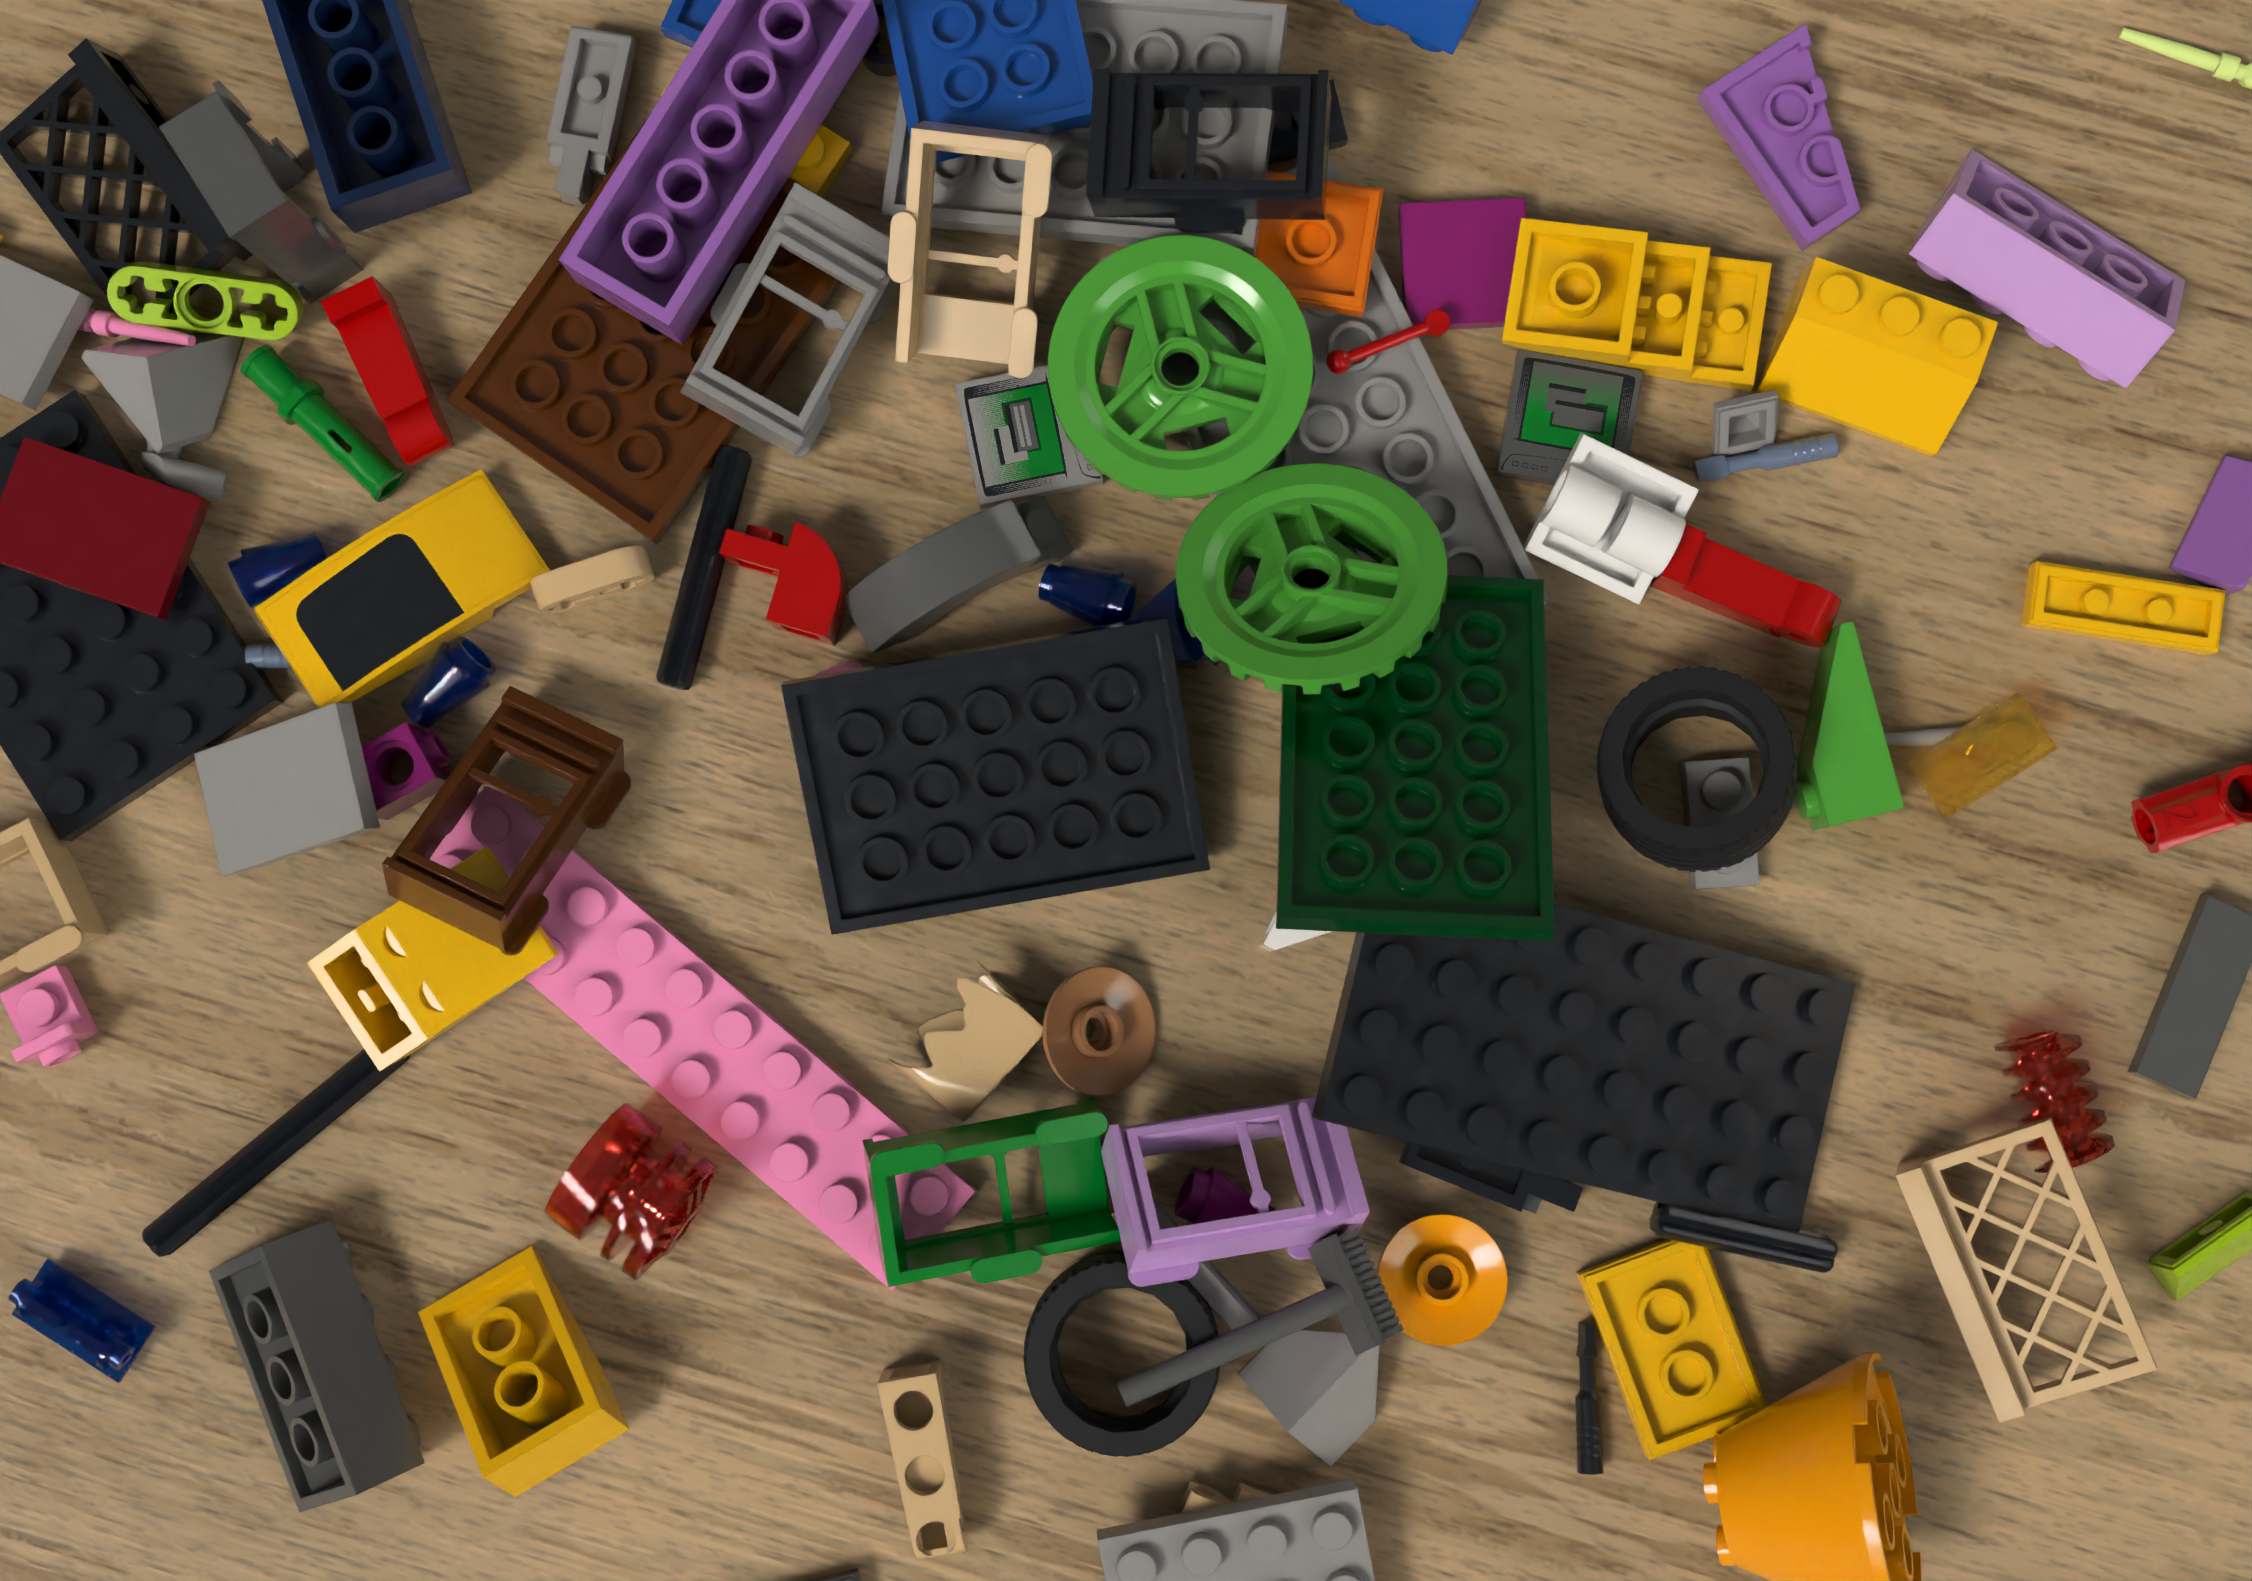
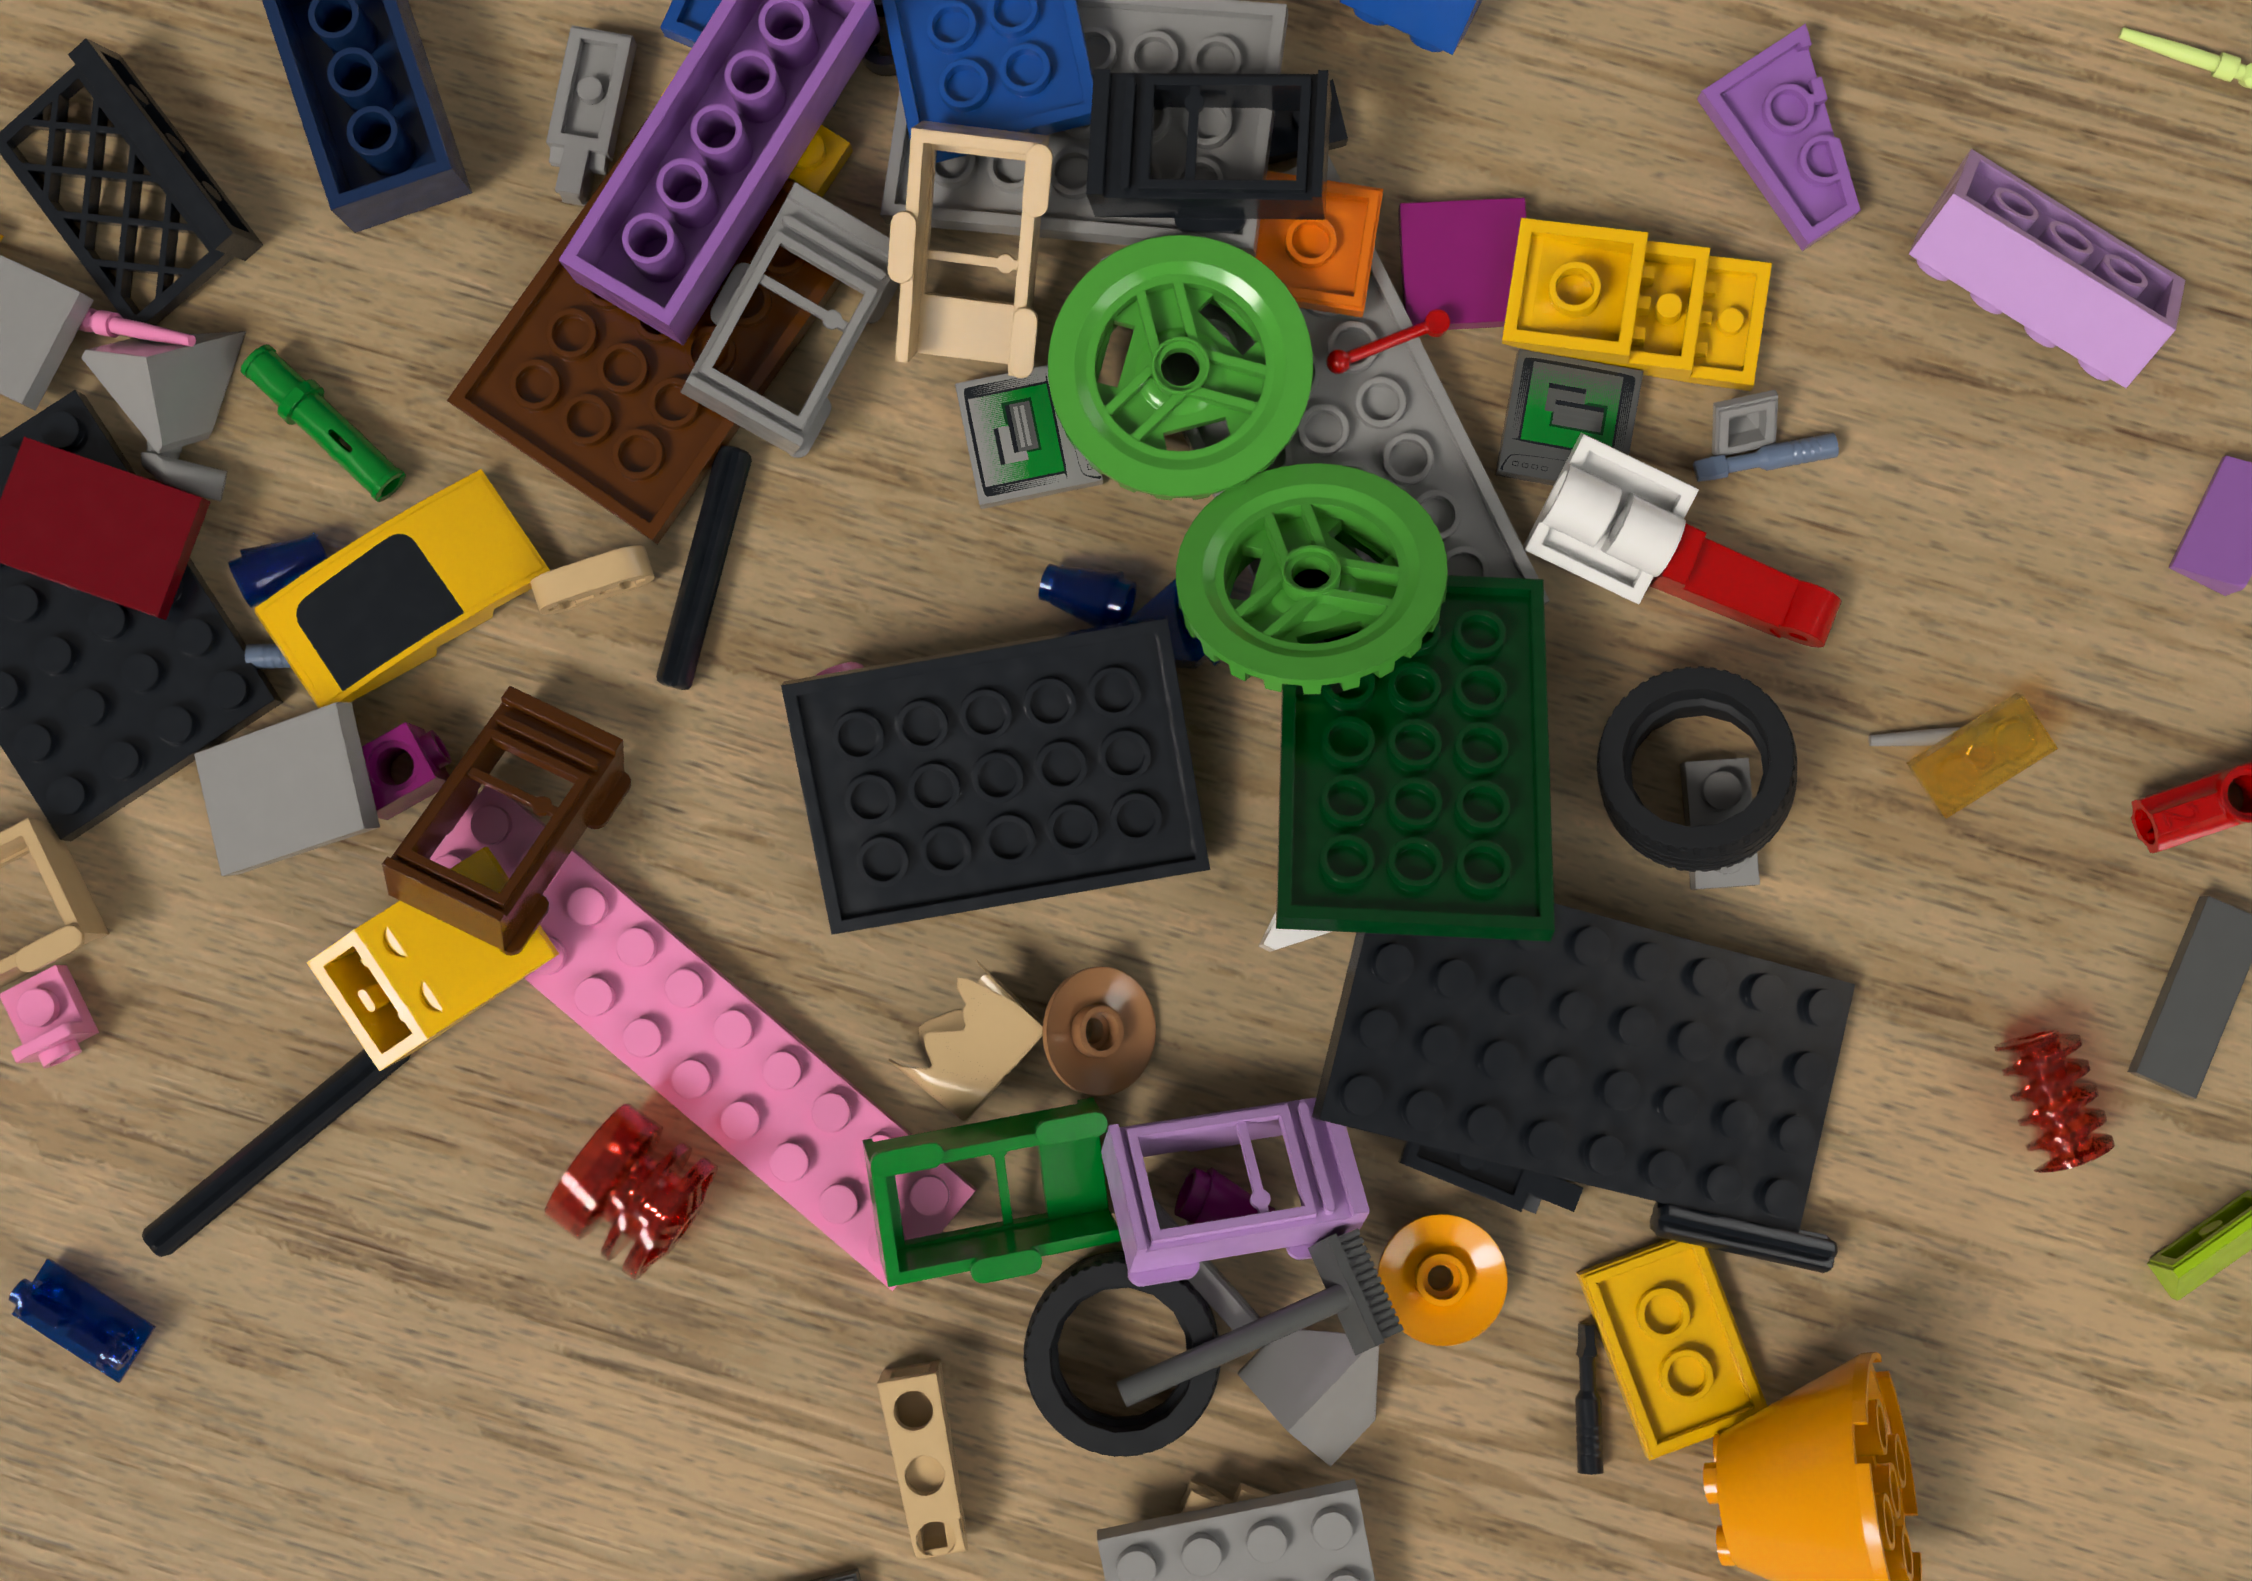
lime beam [107,261,303,340] -> none
dark grey piece [159,80,362,304] -> none
dark grey slope [209,1219,425,1513] -> none
red leg [320,276,454,467] -> none
clear blue cone [401,636,496,729] -> none
yellow slope [418,1246,630,1497] -> none
red brick [719,522,848,646] -> none
dark grey arch [842,496,1073,654] -> none
yellow slope [1755,257,1998,457] -> none
bright green slope [1794,621,1905,831] -> none
tan fence [1895,1116,2157,1423] -> none
yellow tile [2021,561,2226,656] -> none

